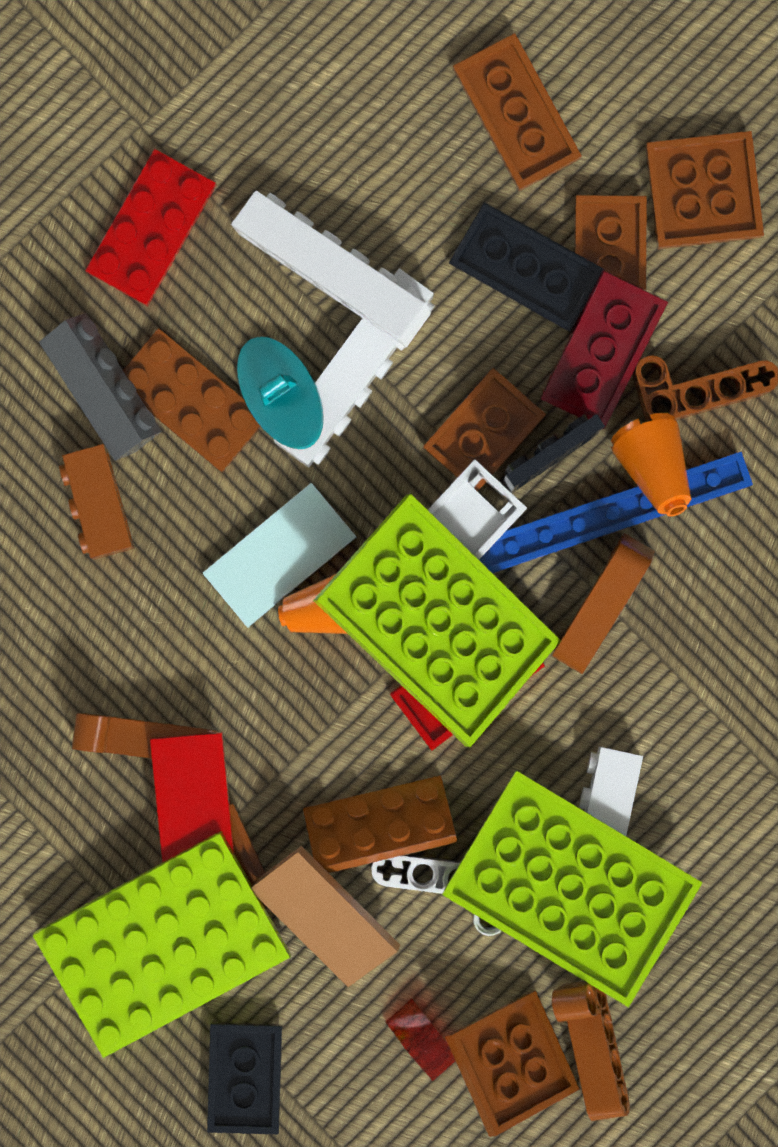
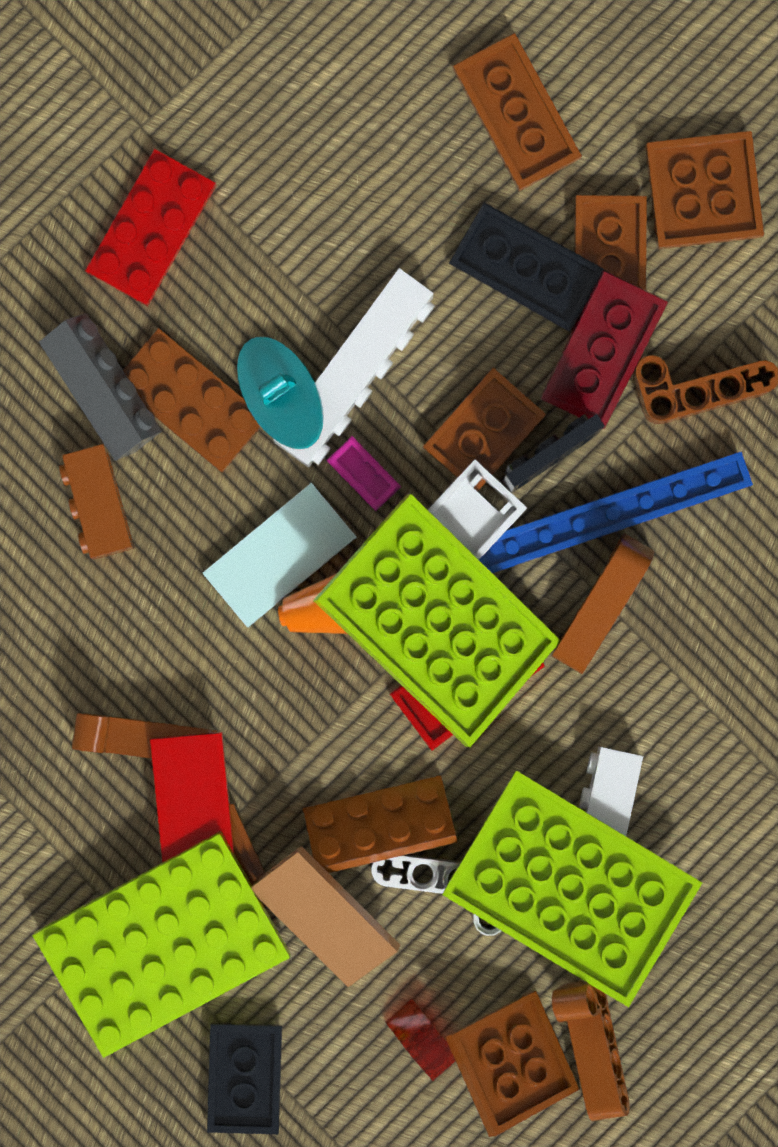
white brick [231,191,431,347] -> none
orange cone [611,413,691,517] -> none
none -> dark pink plate [326,436,401,512]

